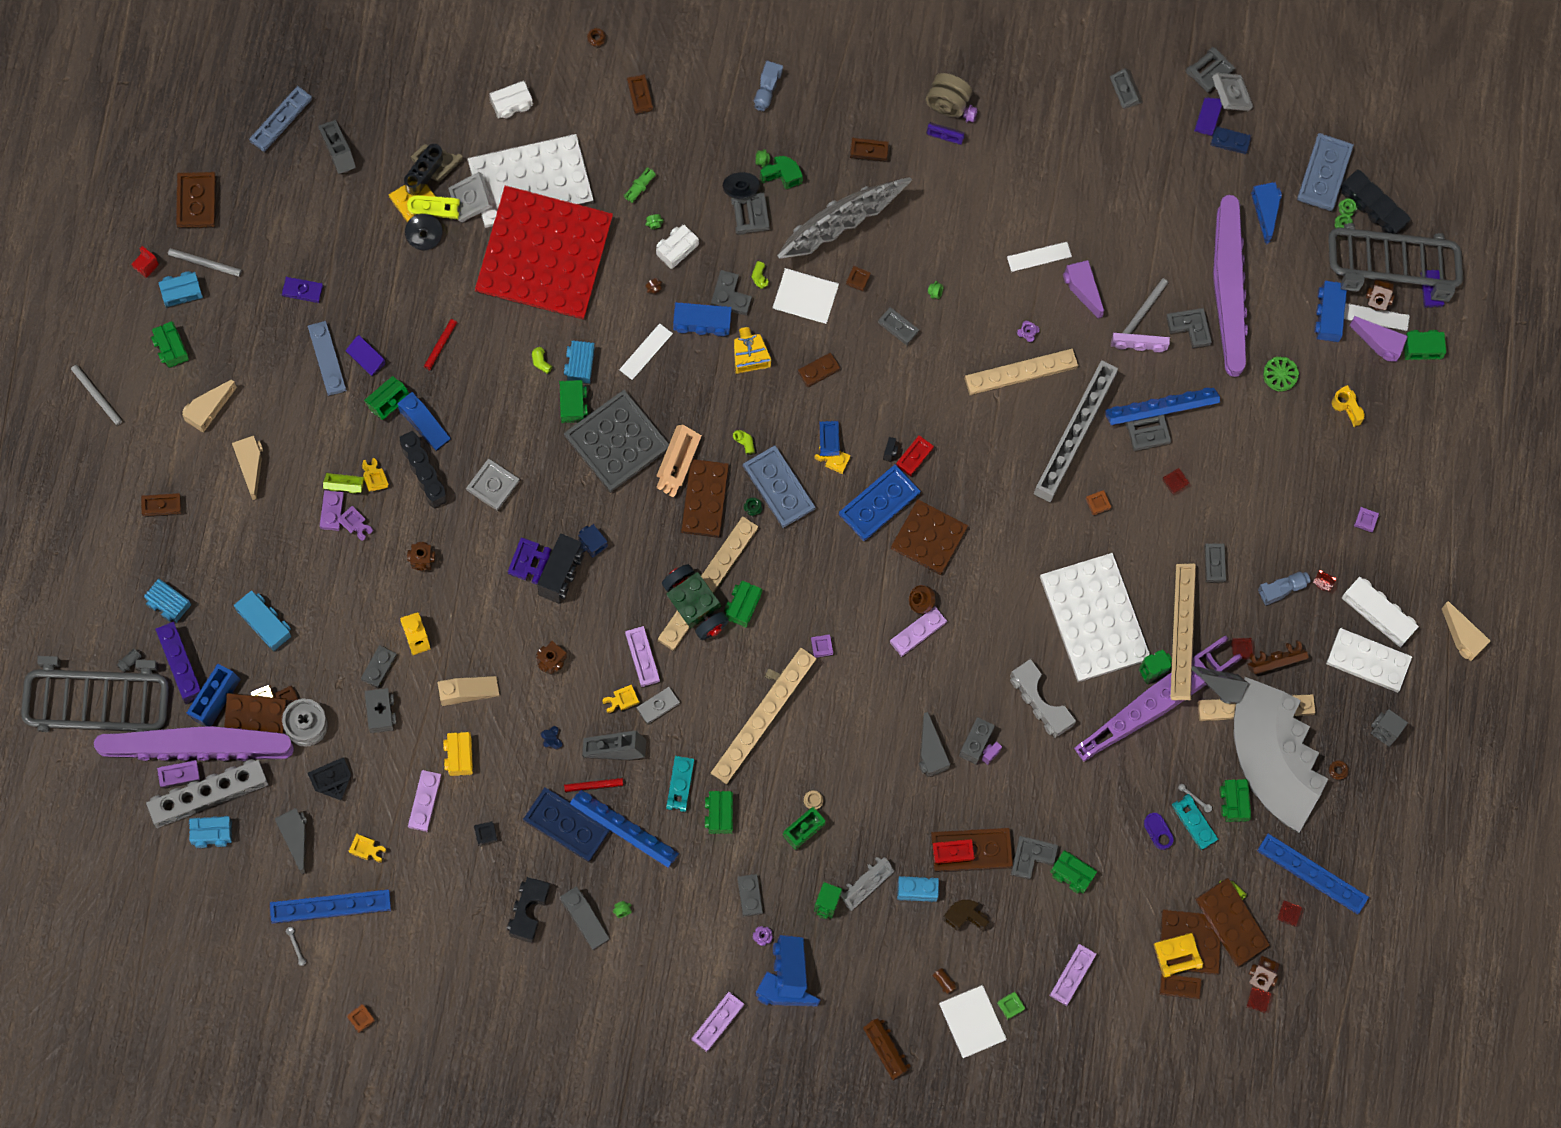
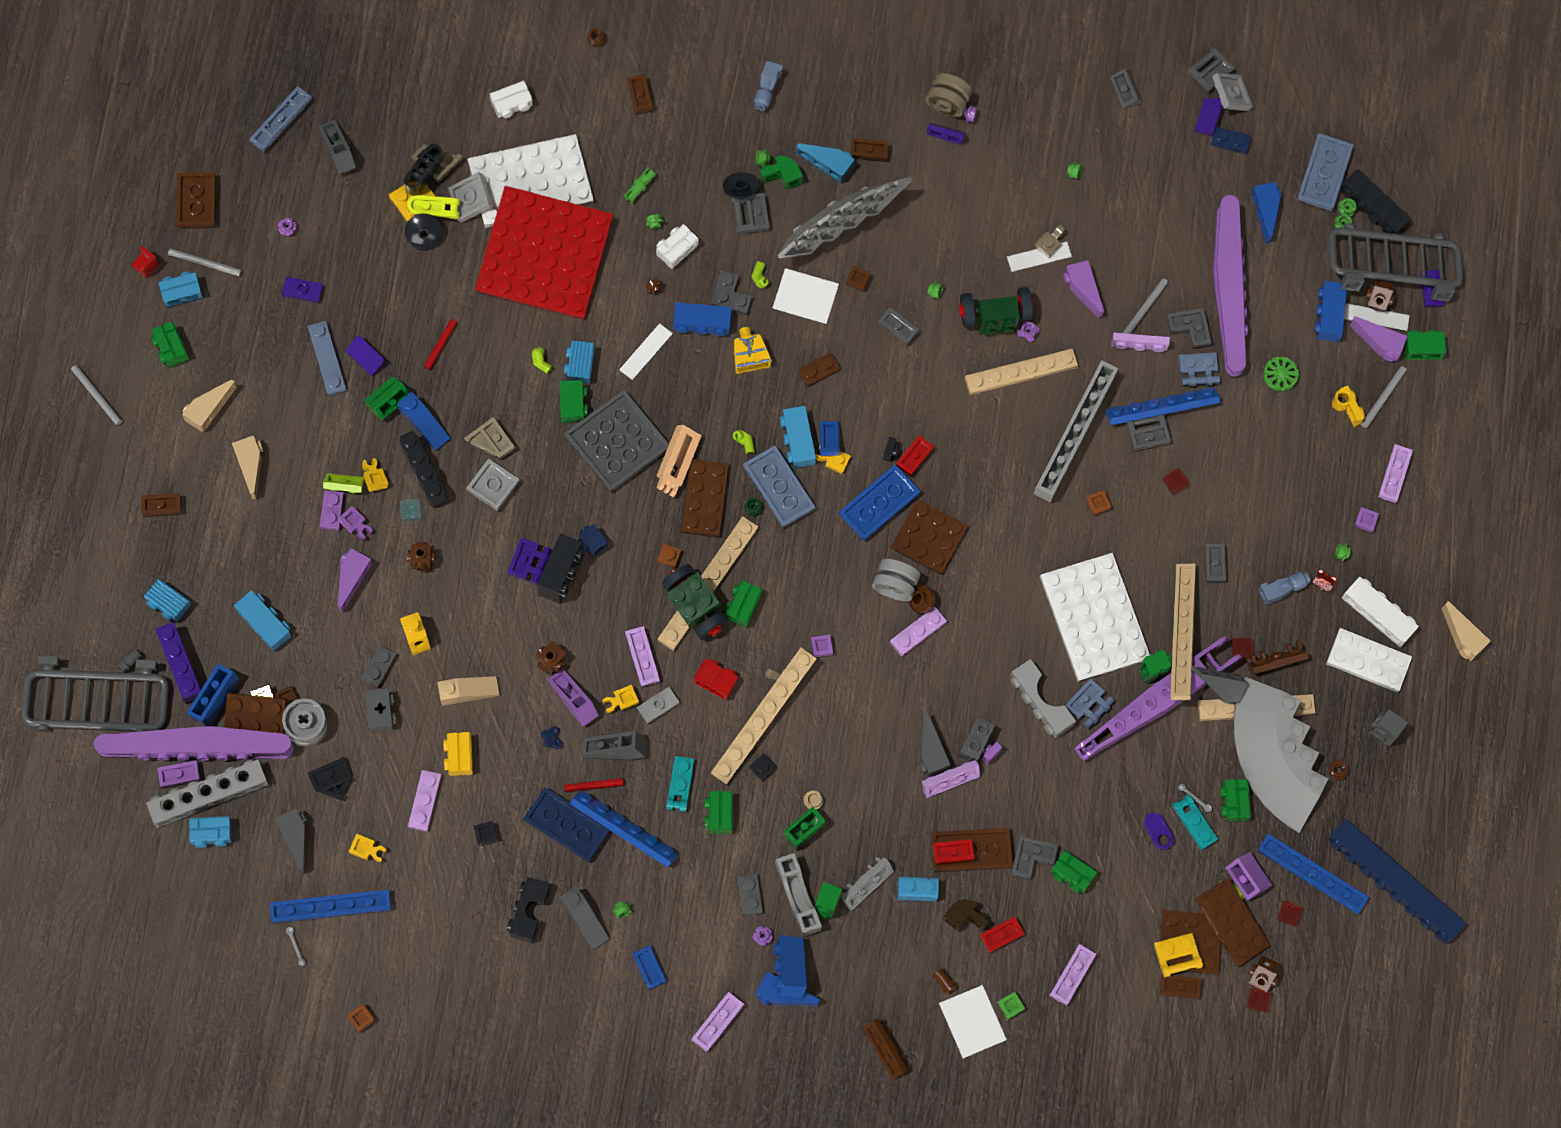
none -> medium lavender plate [278,218,296,236]
none -> medium lavender slope [338,548,372,613]
none -> clear light blue plate [400,499,421,521]
none -> dark tan wing [464,417,516,459]
none -> medium lavender slope [547,669,598,727]
none -> blue tile [632,945,667,990]
none -> dark orange plate [657,543,681,569]
none -> red brick [693,659,738,700]
none -> black plate [749,753,777,782]
none -> light grey arch [775,853,822,937]
none -> dark azure brick [780,406,816,469]
none -> dark azure slope [796,143,855,183]
none -> light grey wheel [872,559,920,601]
none -> lavender plate [922,760,980,798]
none -> dark green brick [958,286,1034,336]
none -> red plate [980,917,1024,953]
none -> dark tan plate [1034,224,1066,258]
none -> sand blue plate [1065,678,1114,729]
none -> bright green plate [1067,161,1082,179]
none -> sand blue plate [1178,353,1220,387]
none -> medium lavender brick [1225,852,1272,900]
none -> dark blue brick [1327,818,1466,944]
none -> bright green plate [1335,543,1350,561]
none -> light grey bar [1361,366,1407,428]
none -> lavender plate [1378,444,1413,503]

